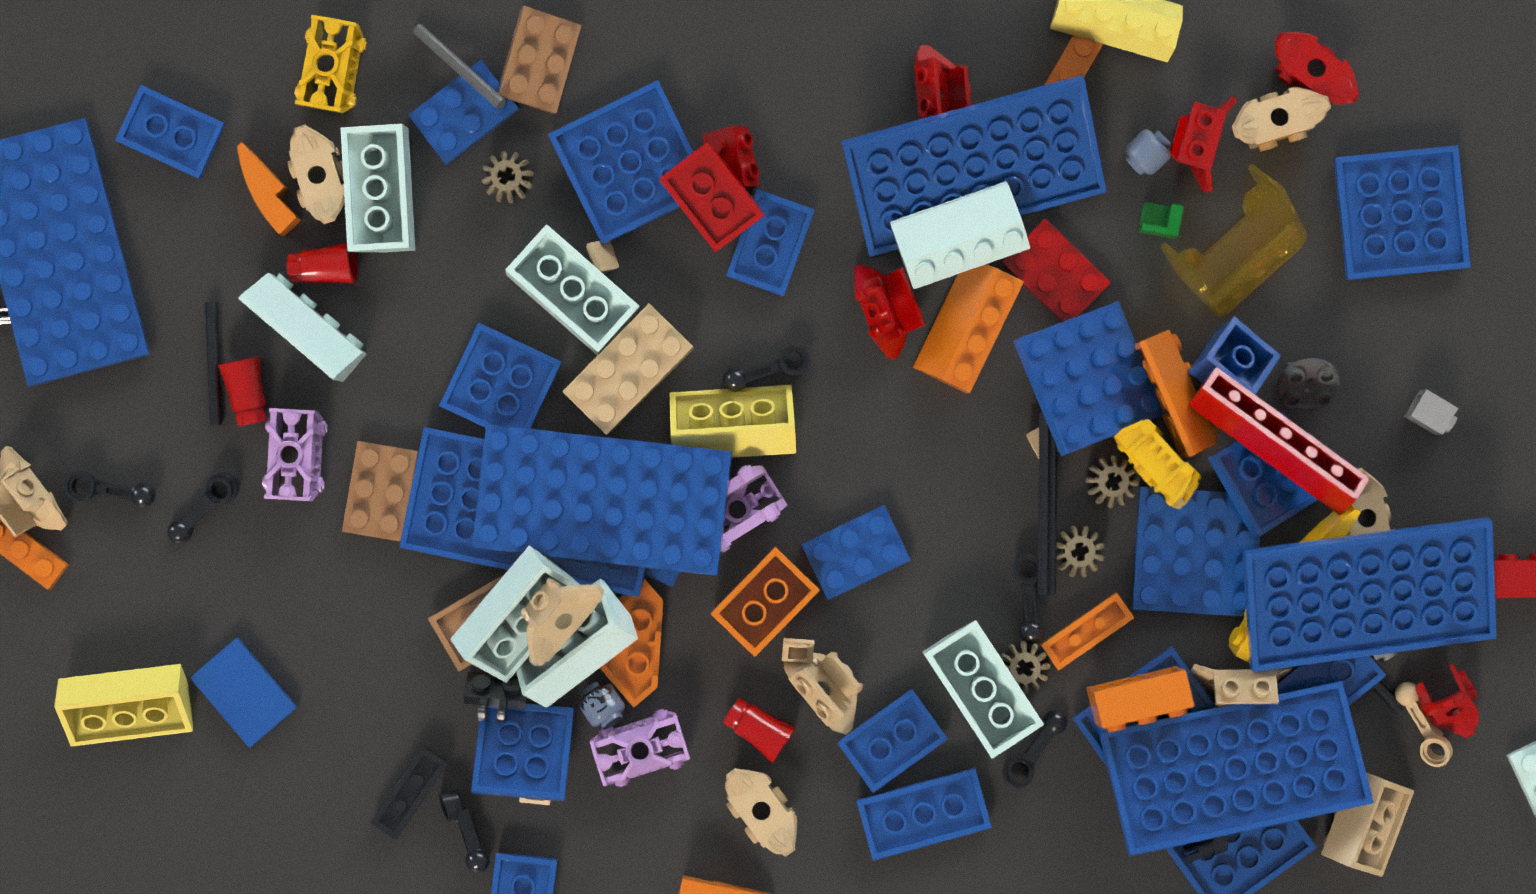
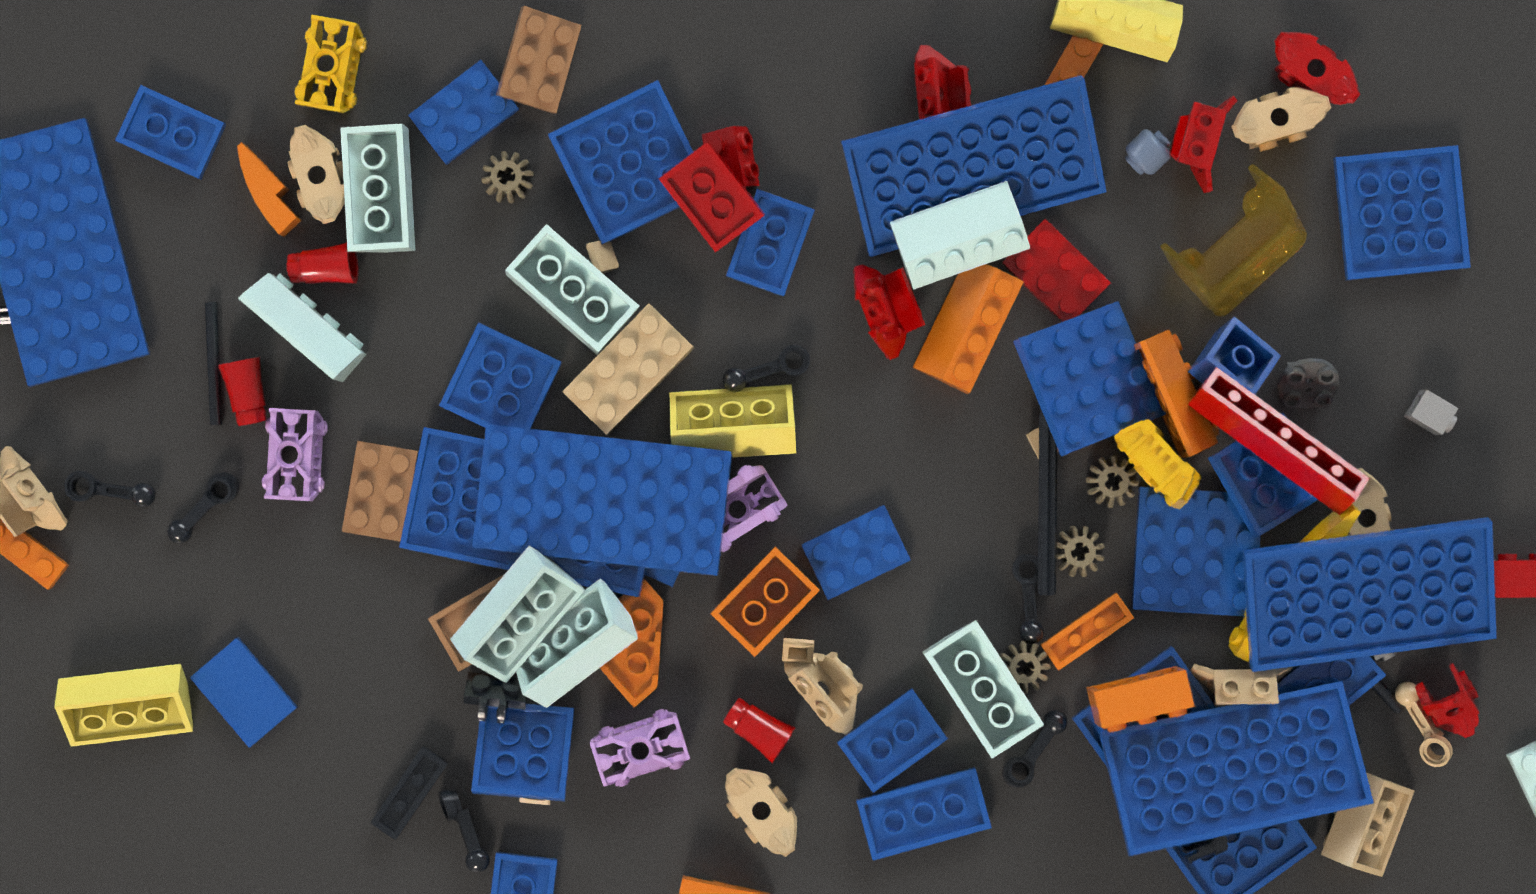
dark grey bar [413,24,506,109] -> none
tan piece [521,579,604,666] -> none
sand blue head [579,682,625,730] -> none
green panel [1138,202,1184,239] -> none

